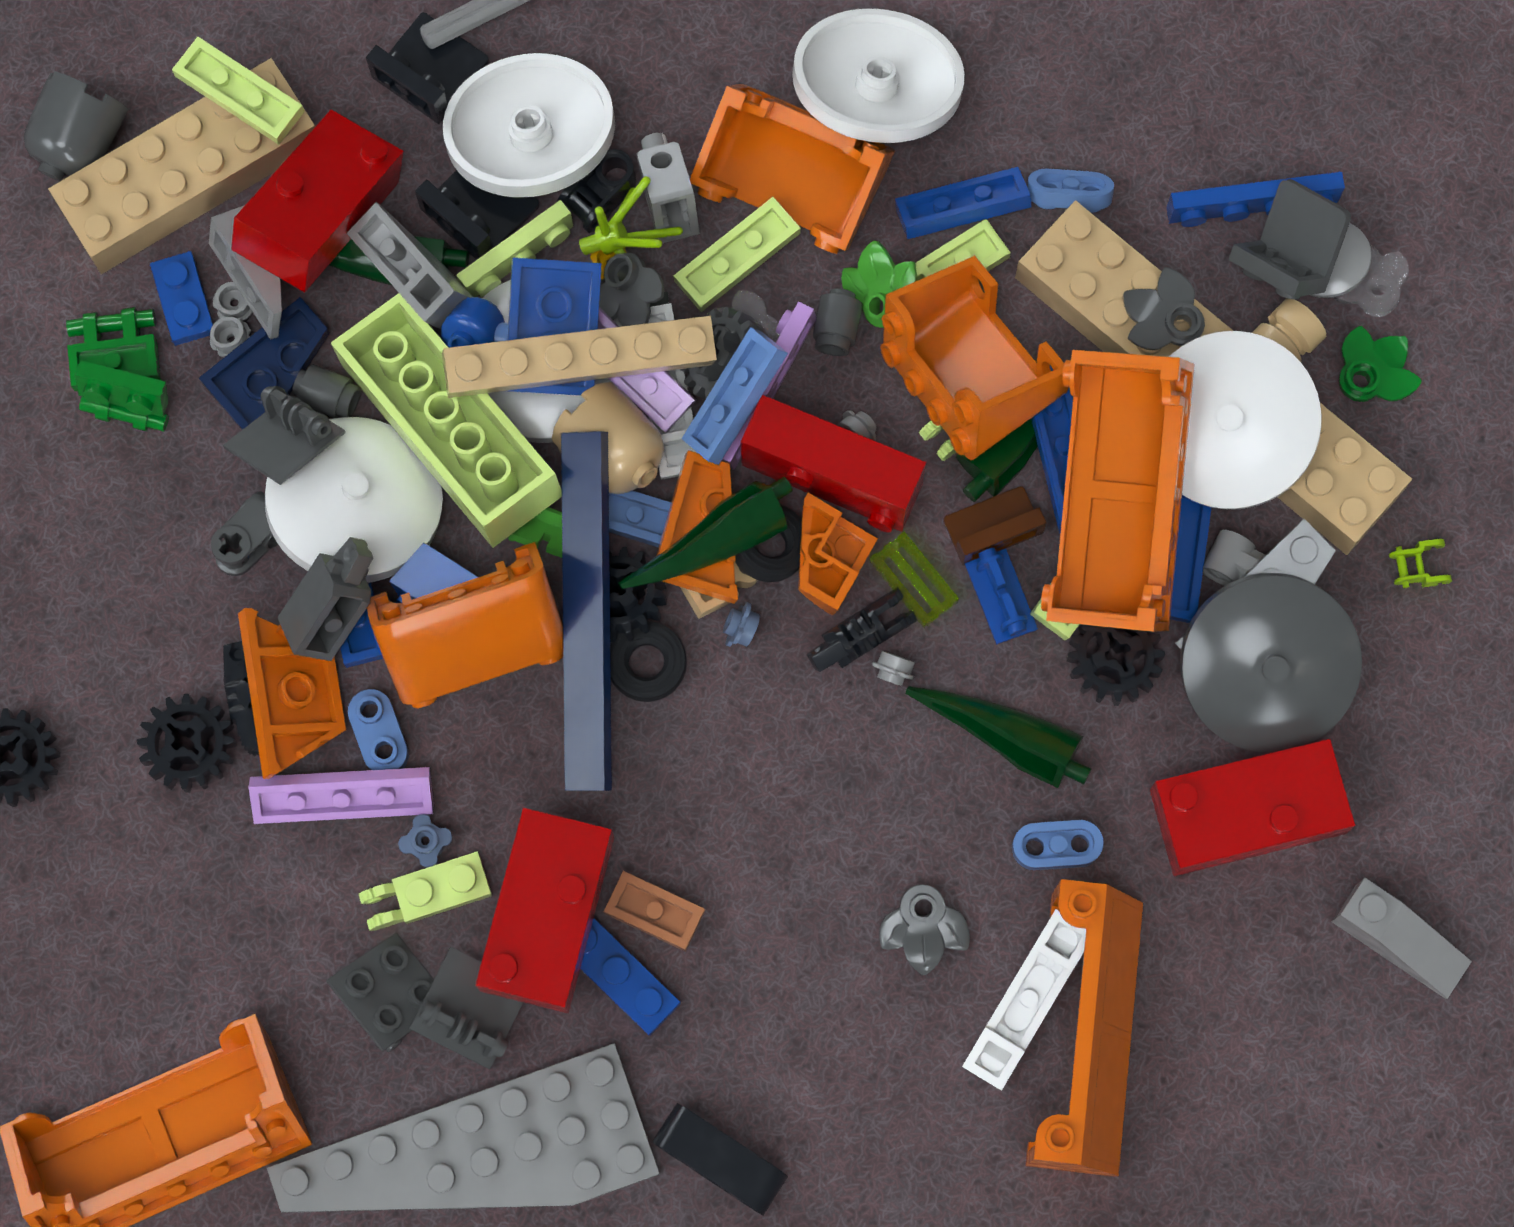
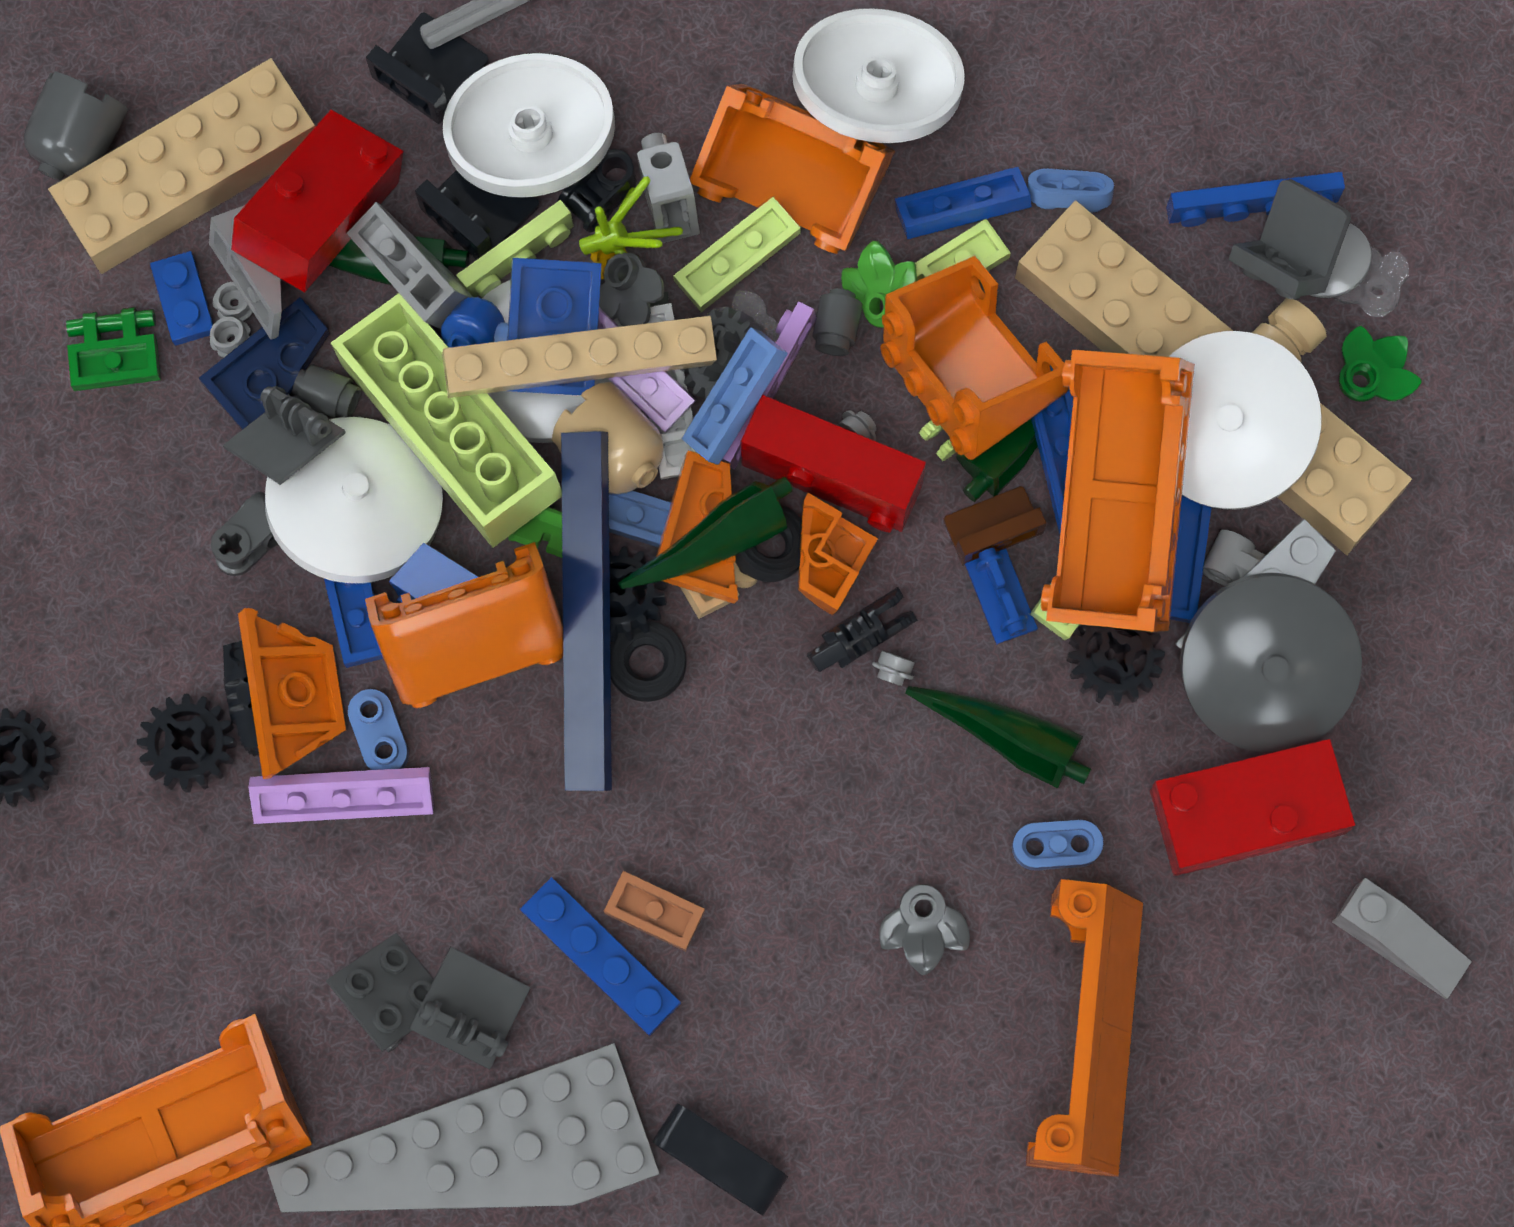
green plate [75,360,169,432] -> none
yellowish green plate [172,37,305,145] -> none
dark grey hinge [278,537,373,661] -> none
yellowish green hinge [359,851,492,931] -> none
sand blue plate [398,814,452,868] -> none
red brick [475,808,614,1014] -> none
sand blue plate [723,602,760,647] -> none
clear neon green tile [869,531,959,628] -> none
white slope [962,909,1086,1091] -> none
dark grey plate [1123,267,1205,350] -> none
lime piece [1389,539,1452,588] -> none

